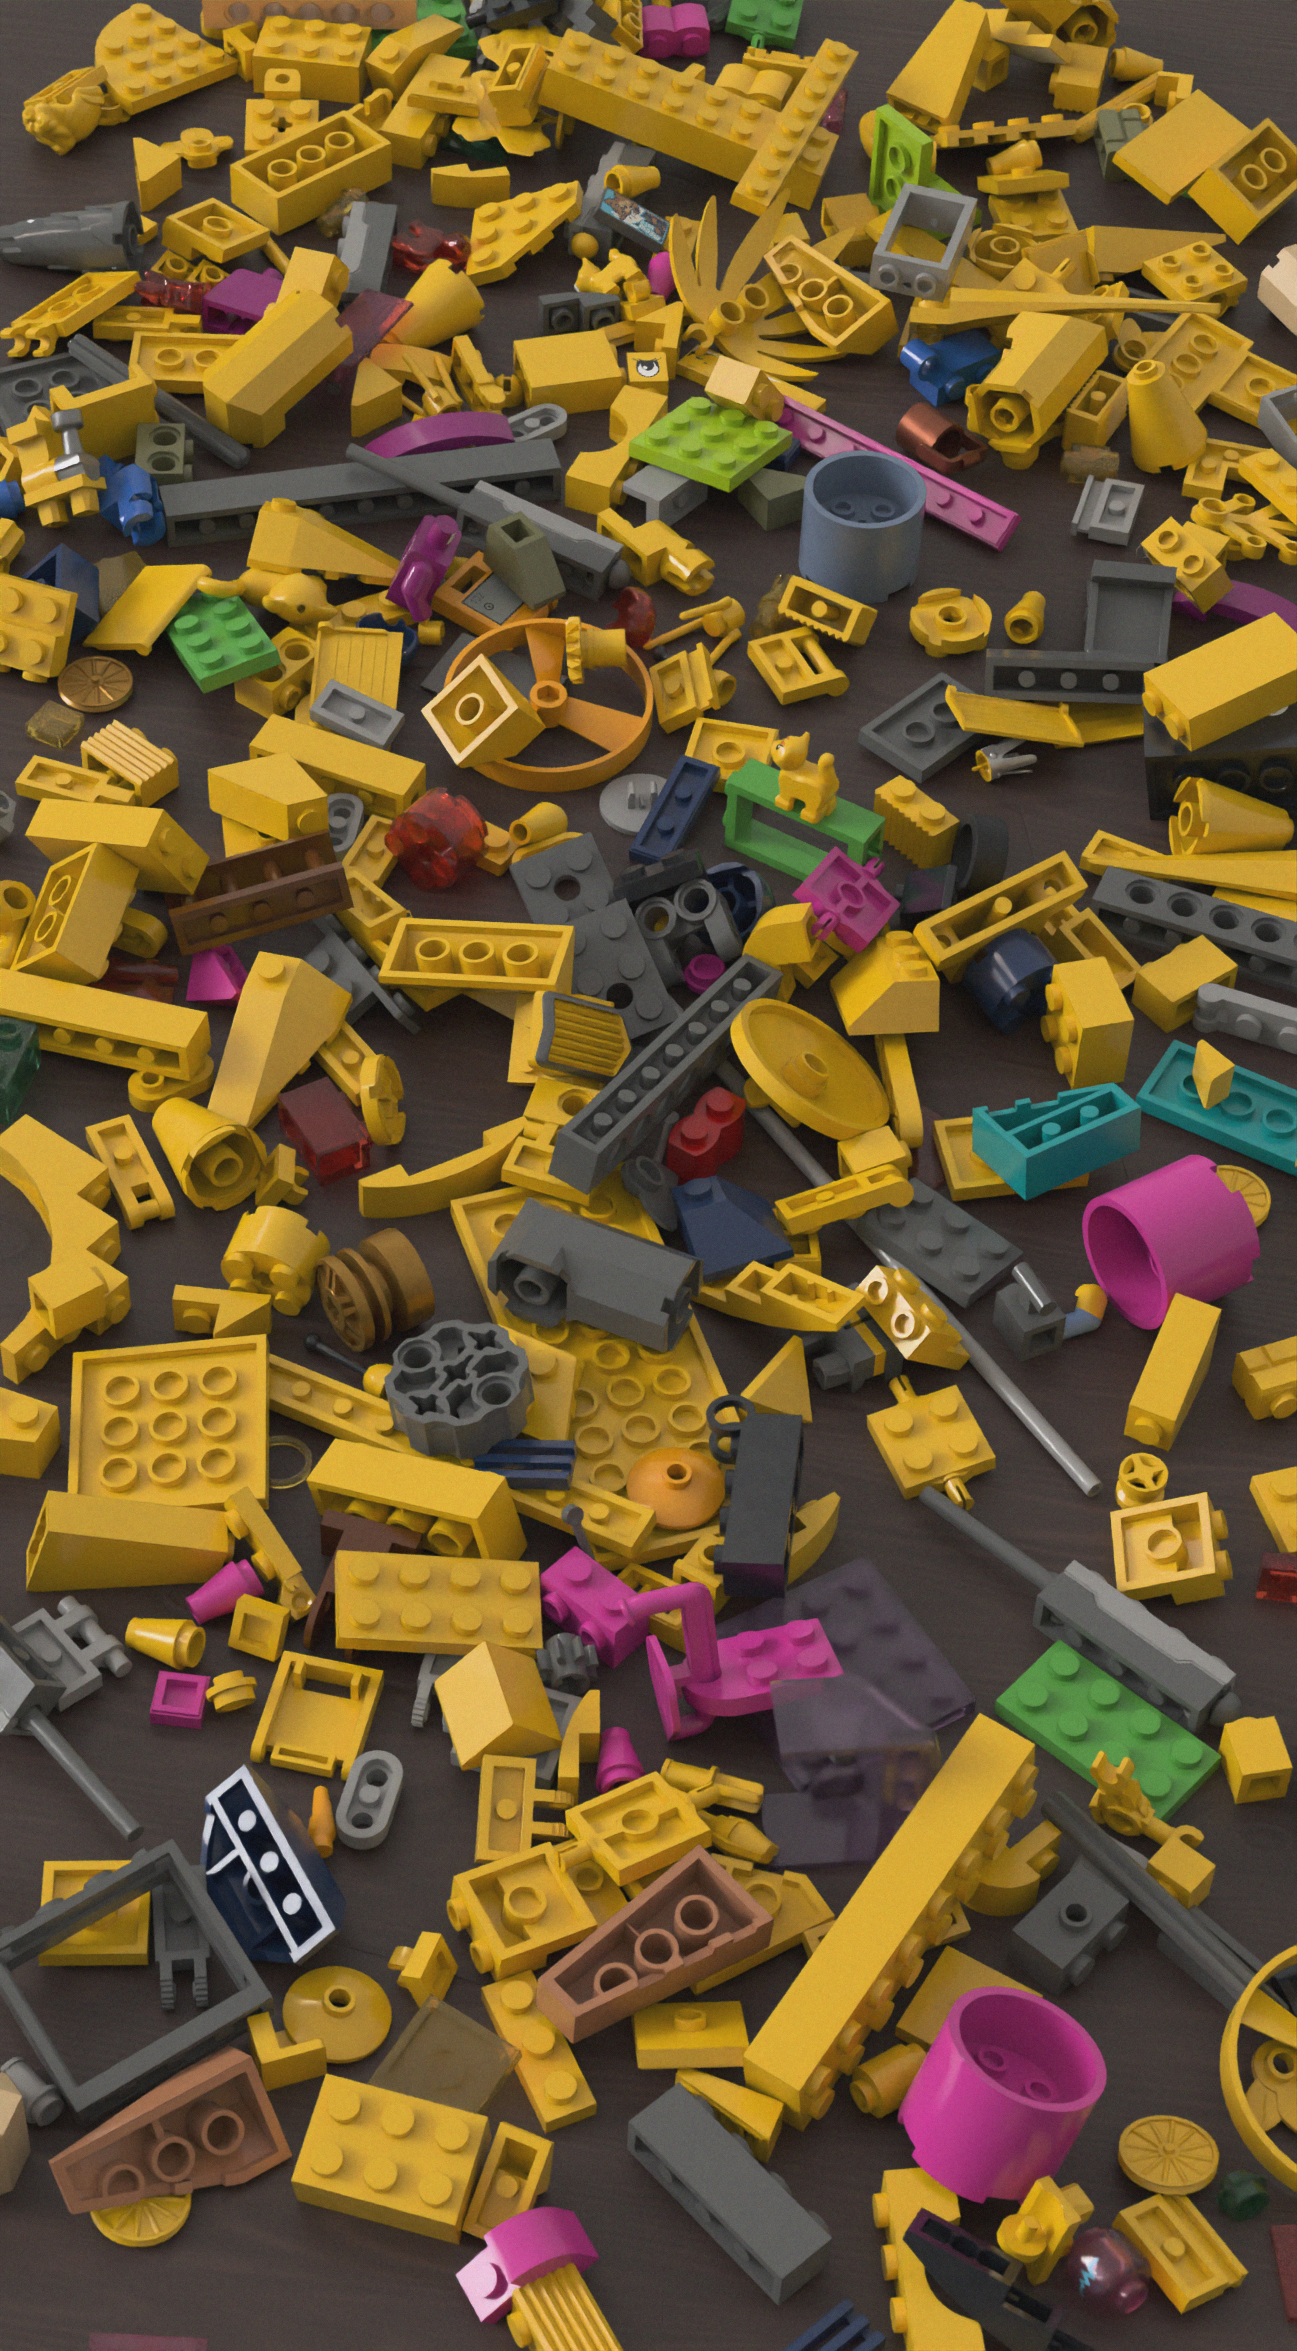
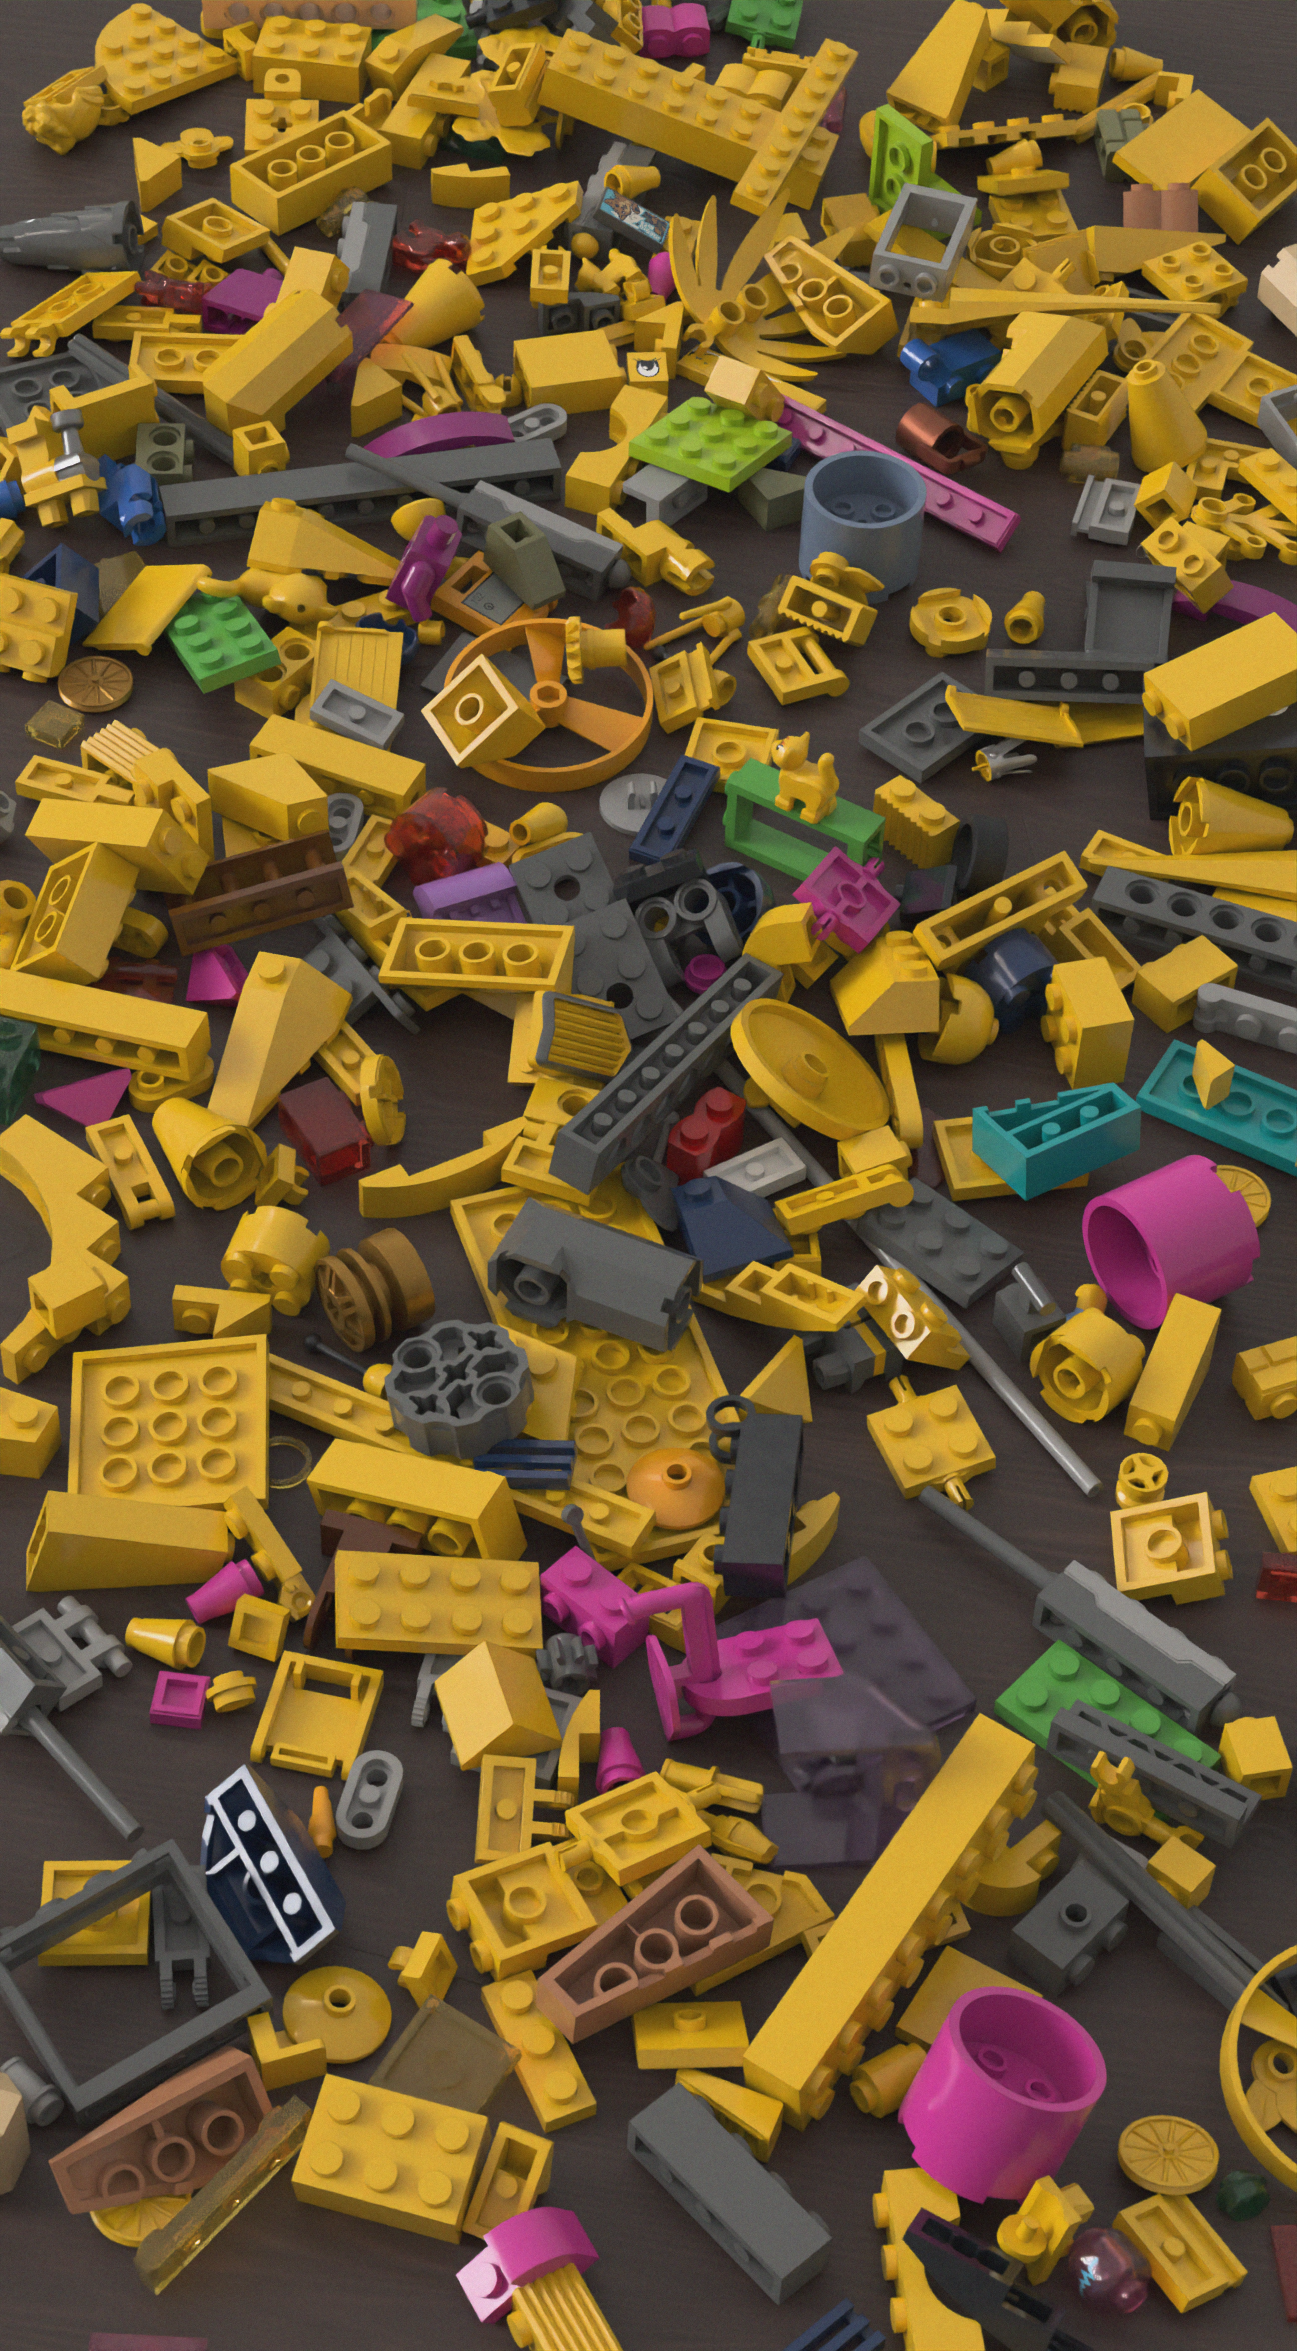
none -> dark pink slope [34,1068,132,1127]
none -> yellow plate [131,748,215,862]
none -> clear yellow plate [133,2095,312,2295]
none -> yellow brick [233,420,290,476]
none -> yellow brick [391,498,446,542]
none -> medium lavender brick [413,862,527,924]
none -> yellow plate [530,245,571,309]
none -> white plate [703,1137,807,1198]
none -> yellow plate [809,552,884,606]
none -> yellow cylinder [918,973,999,1065]
none -> yellow brick [1030,1307,1146,1424]
none -> dark grey fence [1046,1699,1262,1849]
none -> nougat brick [1123,183,1198,232]
none -> yellow brick [1134,461,1198,530]

